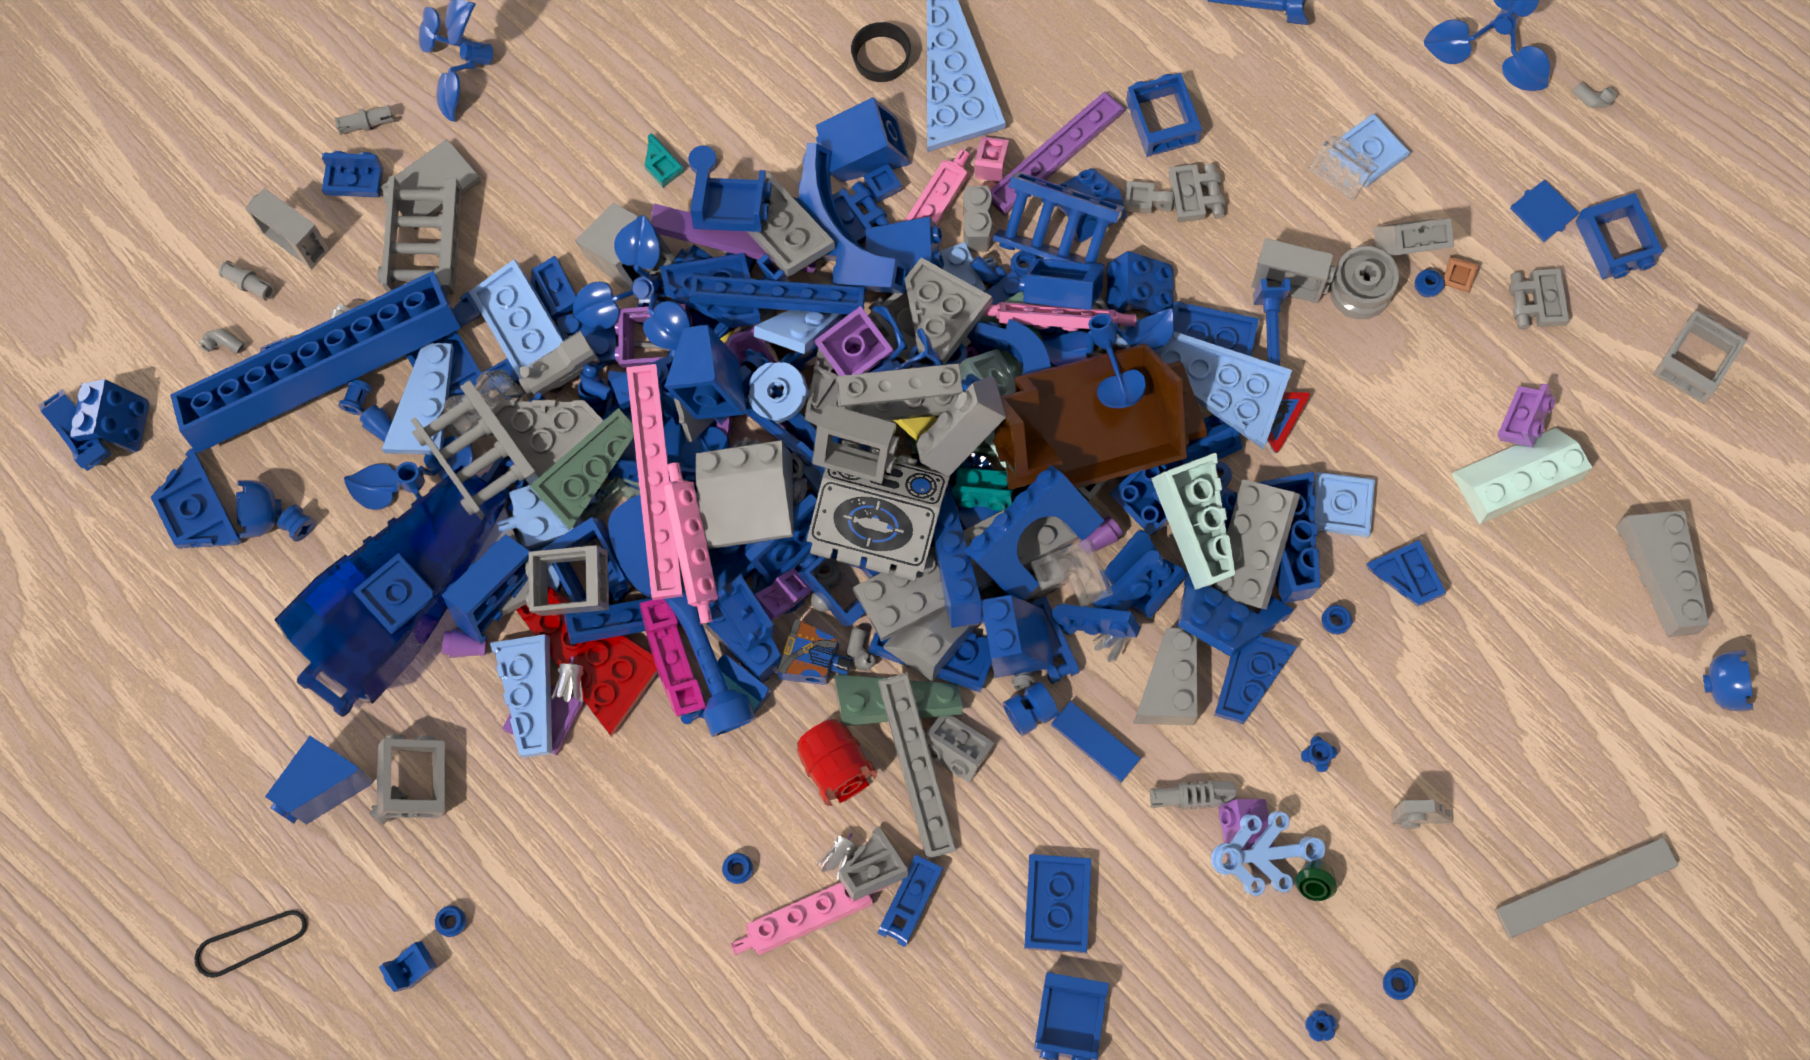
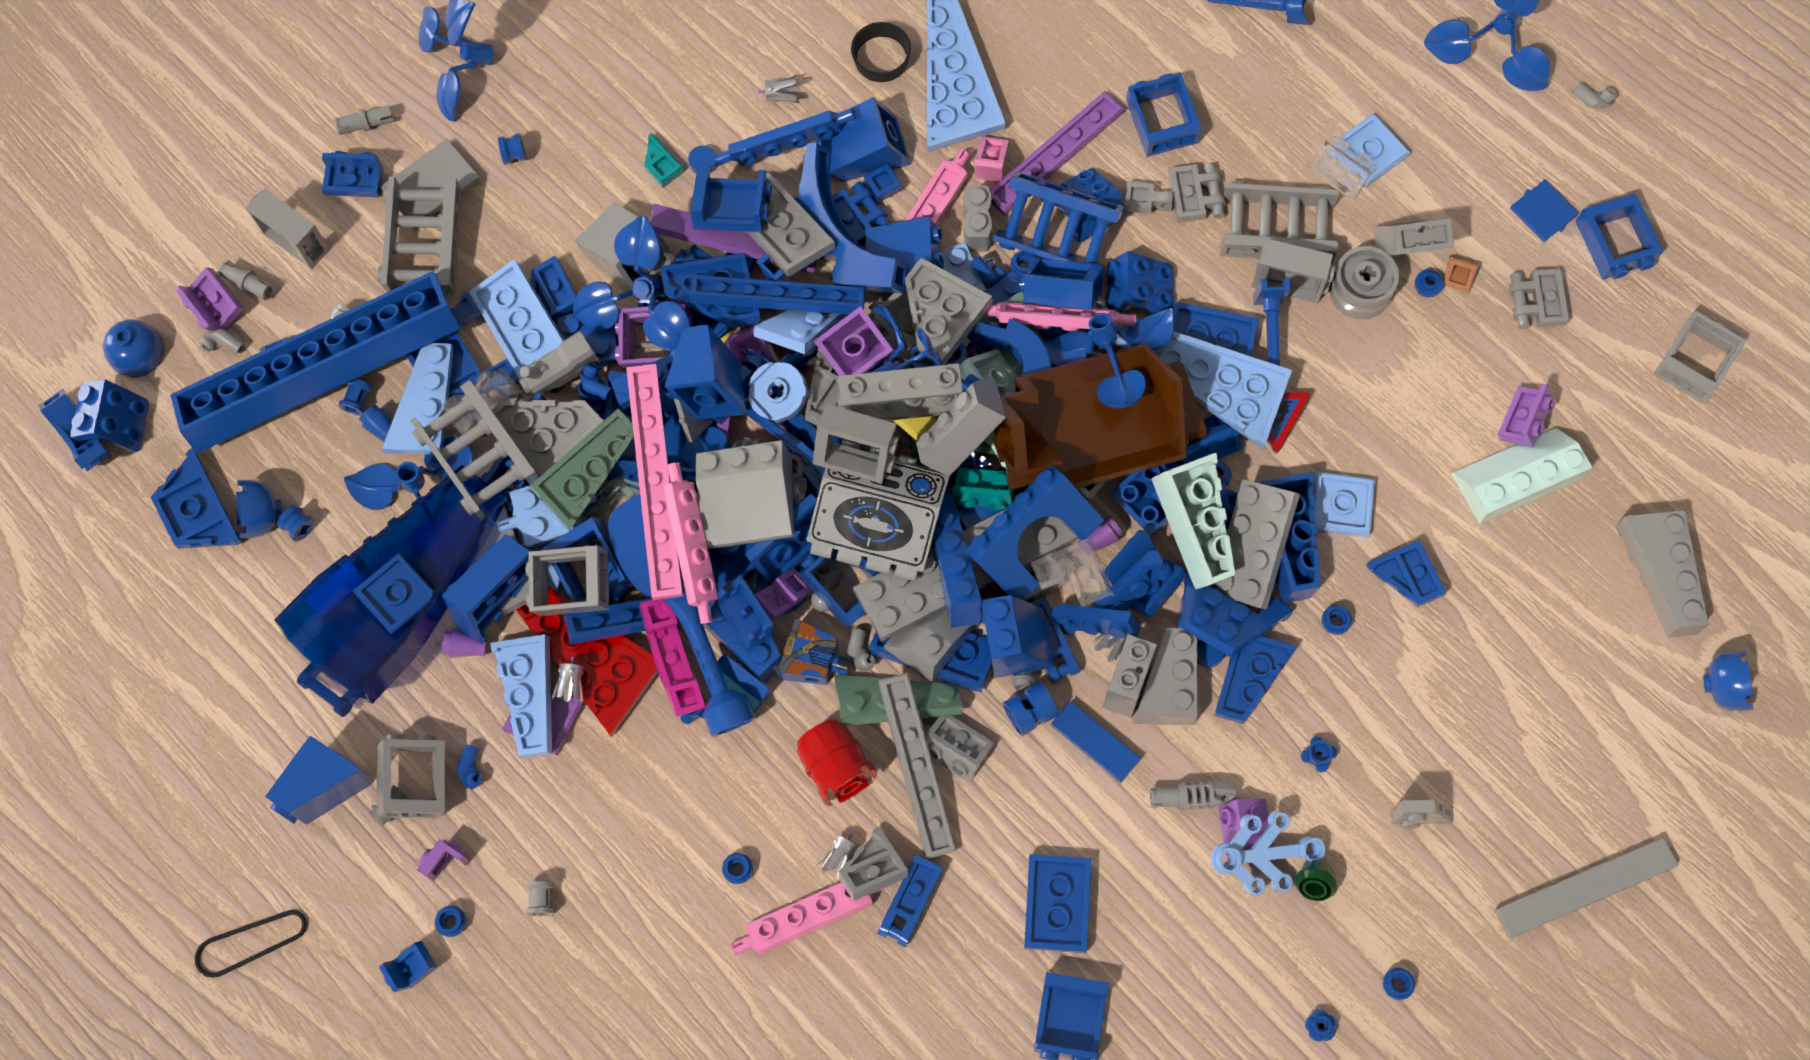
none -> blue cylinder [102,319,165,378]
none -> medium lavender bracket [175,267,244,331]
none -> medium lavender bracket [417,839,469,882]
none -> blue arm [456,744,483,789]
none -> blue wheel [498,133,526,165]
none -> light grey bush [526,881,554,916]
none -> blue plate [714,108,856,166]
none -> flat silver piece [758,74,799,103]
none -> light grey window [1103,634,1157,718]
none -> blue tile [1197,639,1224,668]
none -> light grey fence [1220,181,1339,264]

